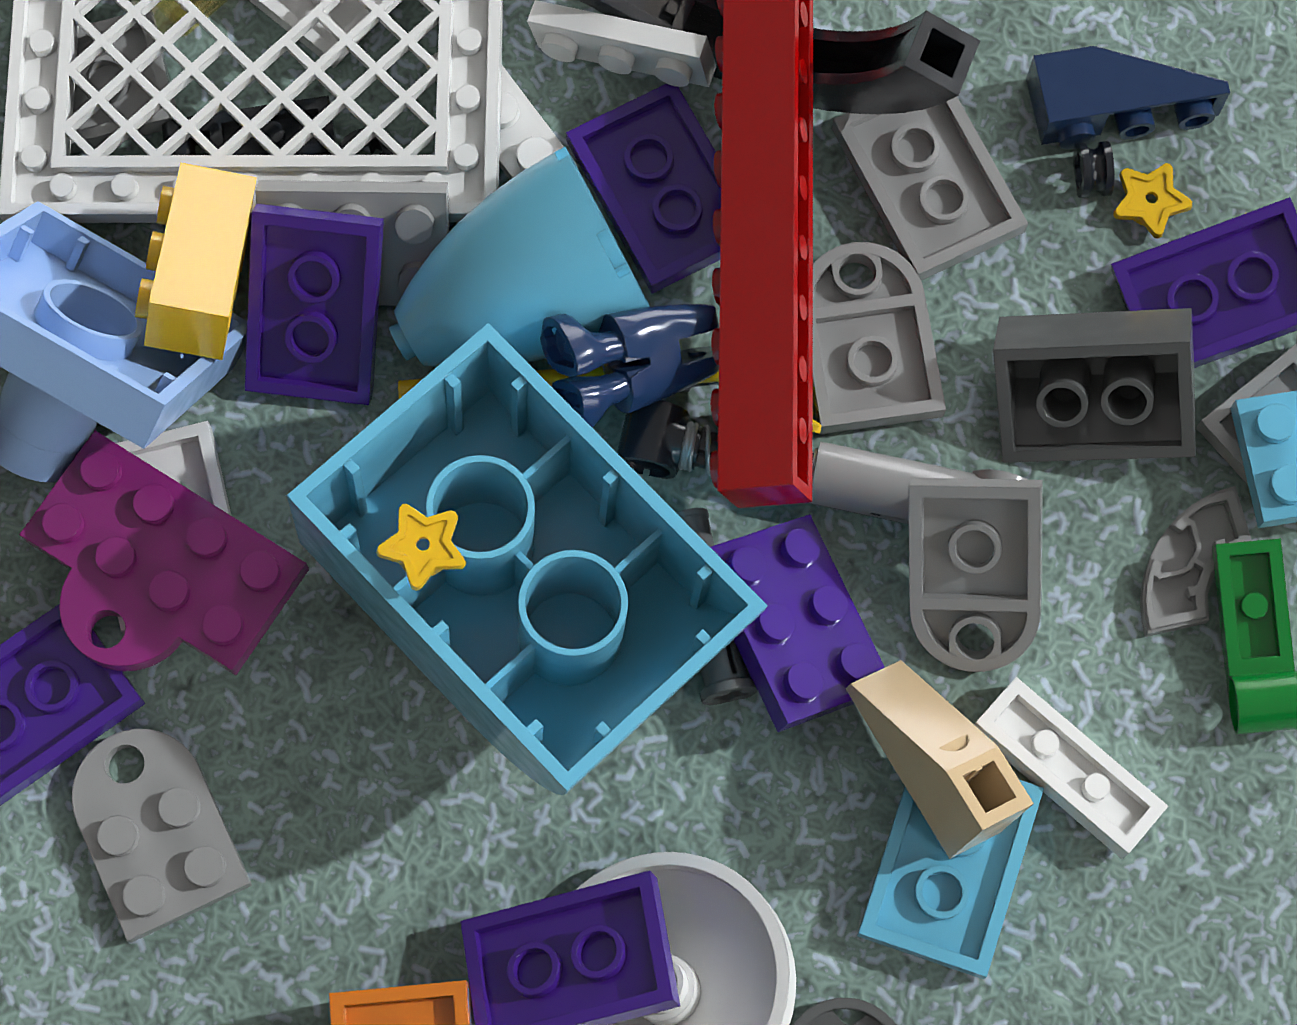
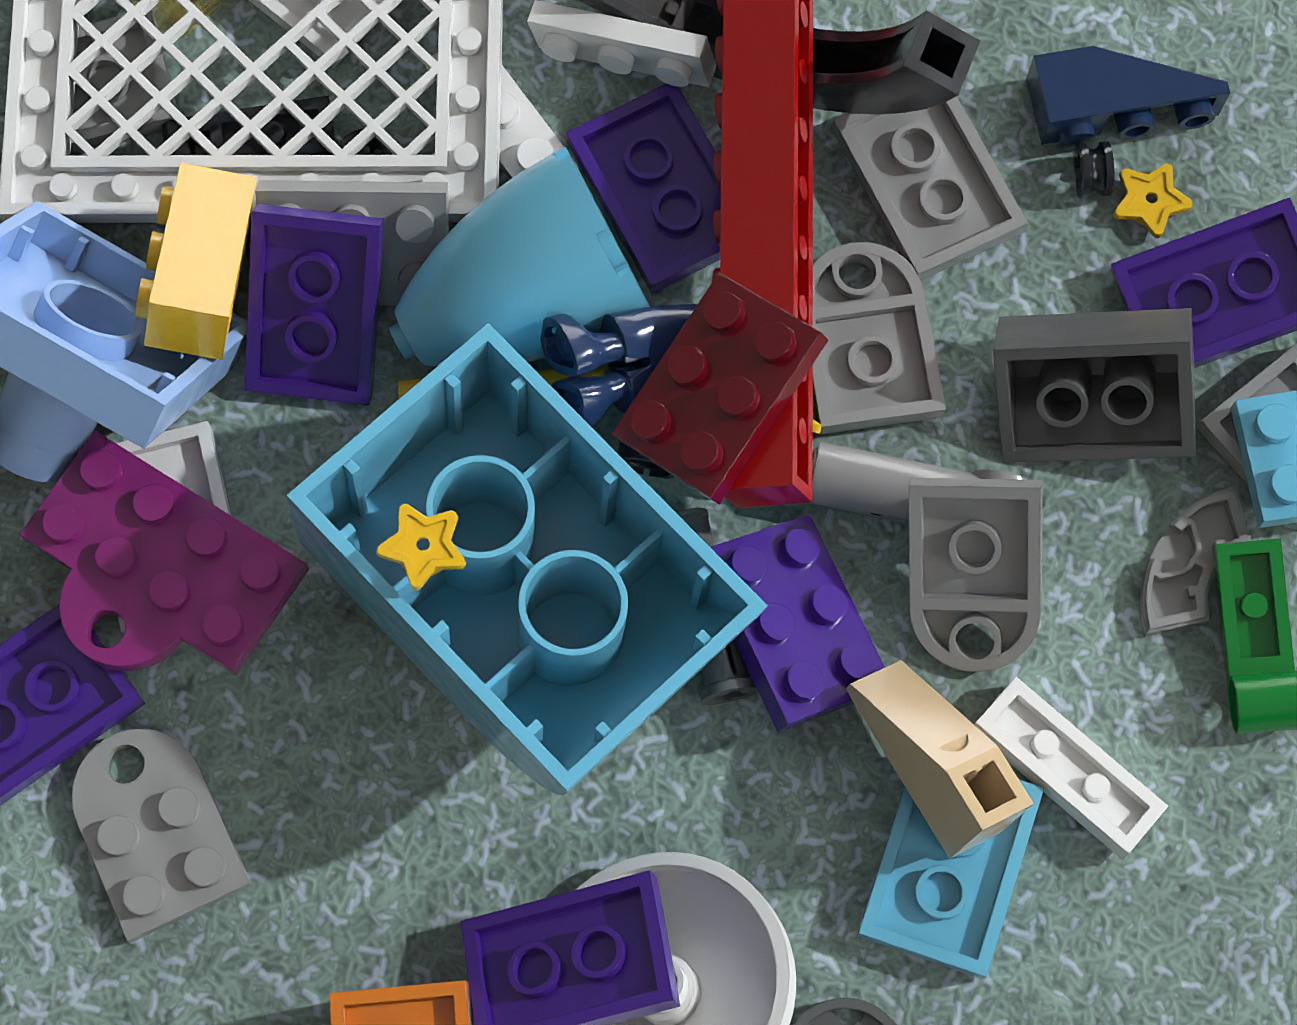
none -> dark red plate [611,273,829,505]

